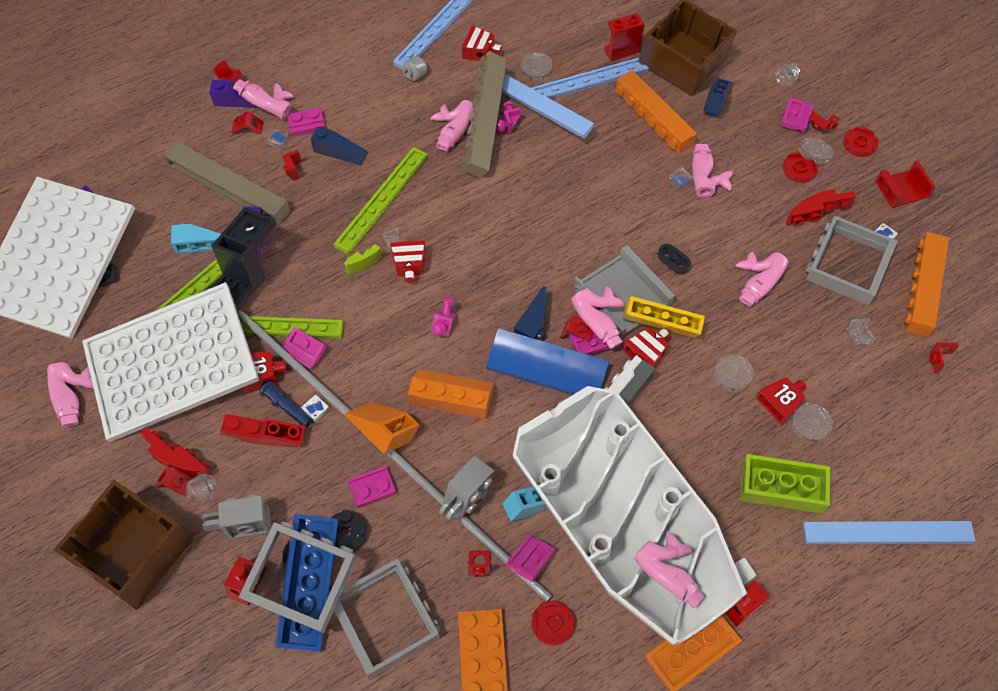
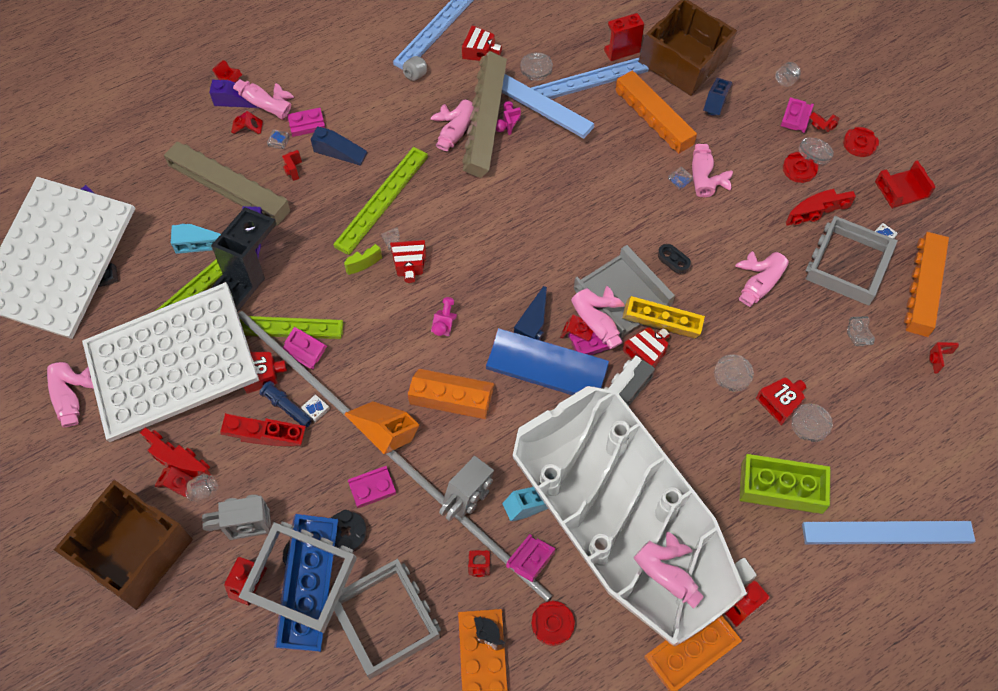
none -> black piece [474,616,505,650]

